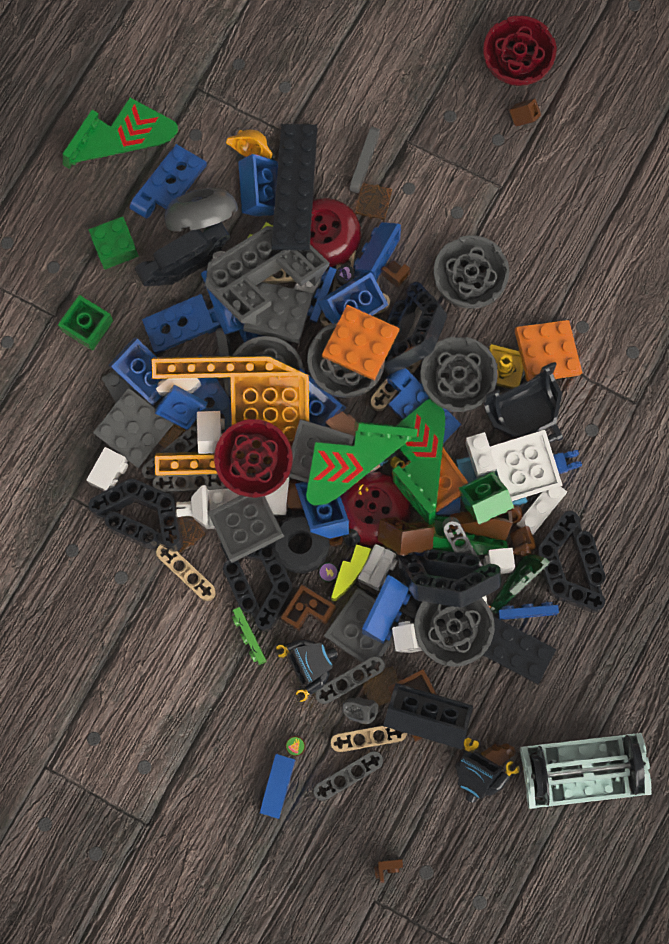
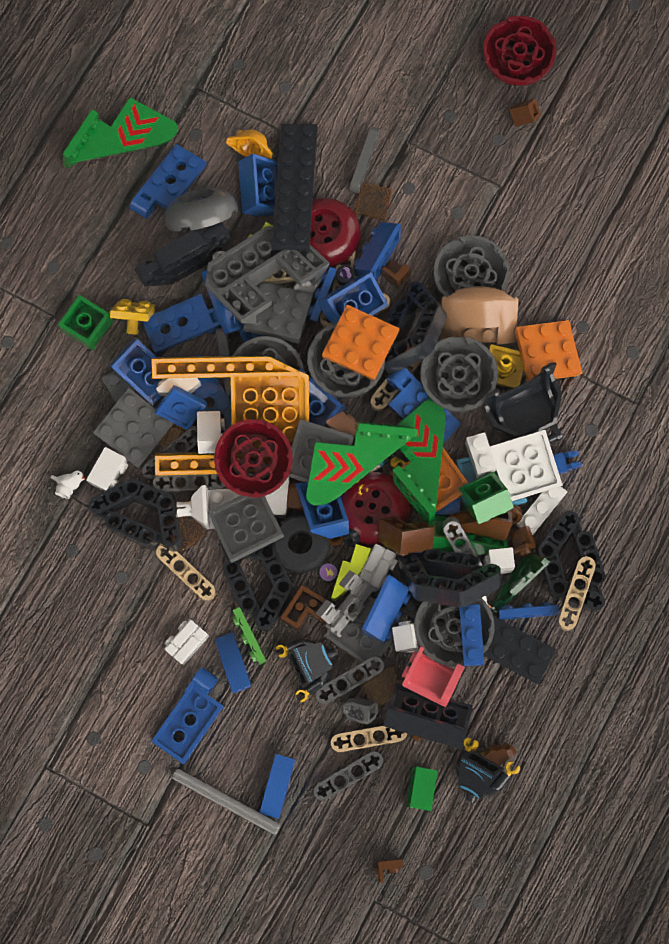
green brick [88,216,139,269] -> none
tile [285,736,306,757] -> none
light aqua piece [520,733,651,809] -> none
none -> white animal [50,471,85,499]
none -> yellow plate [110,299,155,334]
none -> blue hinge [151,667,224,764]
none -> white brick [164,619,209,666]
none -> light grey axle [172,769,280,834]
none -> blue slope [215,632,252,693]
none -> light grey piece [316,570,377,637]
none -> coral panel [402,646,465,707]
none -> green hinge [406,767,438,811]
none -> medium nougat slope [440,287,518,345]
none -> blue plate [459,604,484,666]
none -> tan beam [558,556,595,631]

